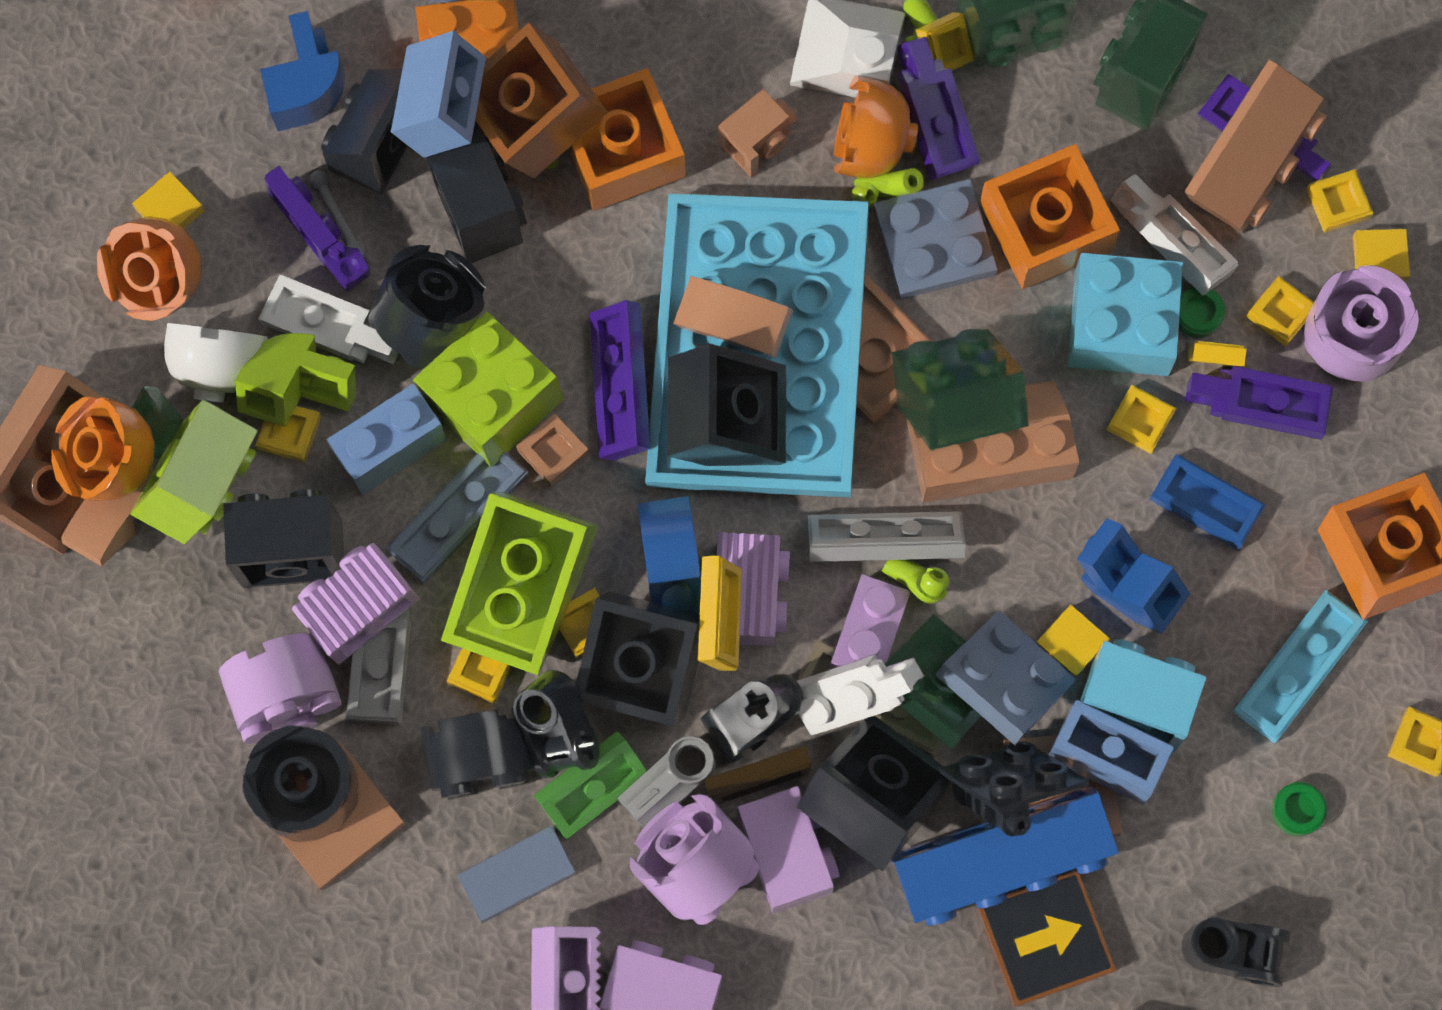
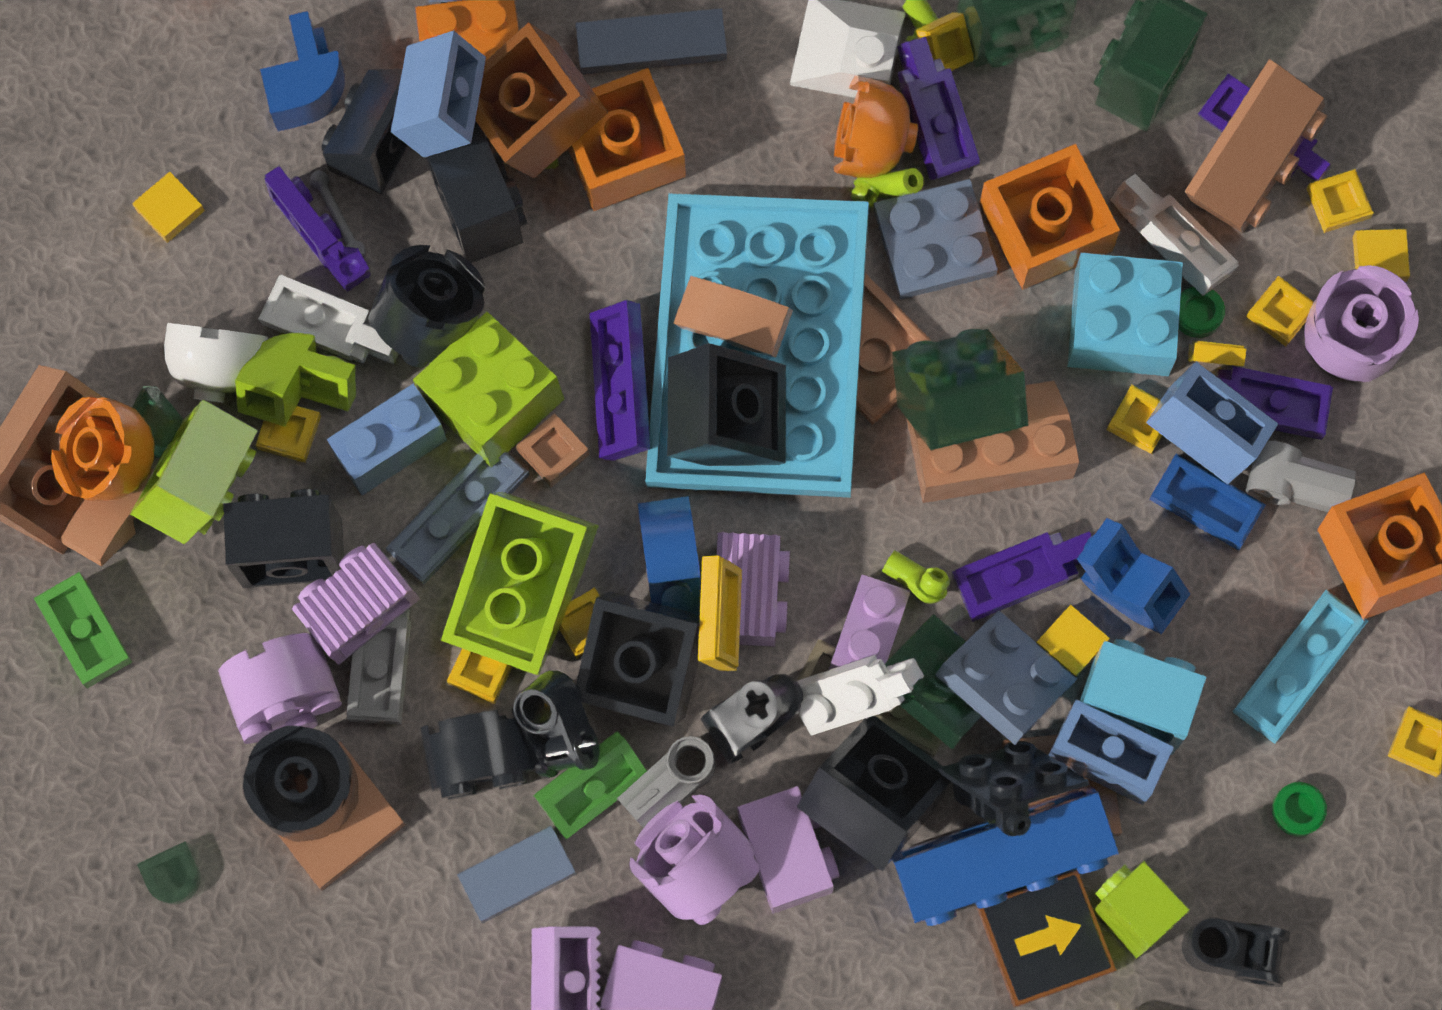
orange cylinder [97,216,202,321] -> none
dark brown tile [705,745,812,805] -> none
nougat brick [718,89,797,178] -> none
light grey tile [808,511,966,562] -> none
none -> bright green plate [34,572,132,689]
none -> clear green tile [137,841,200,905]
none -> sand blue tile [576,8,727,75]
none -> dark purple hinge [952,531,1091,622]
none -> lime brick [1093,862,1189,959]
none -> medium blue brick [1146,362,1278,485]
none -> light grey piece [1246,441,1356,512]

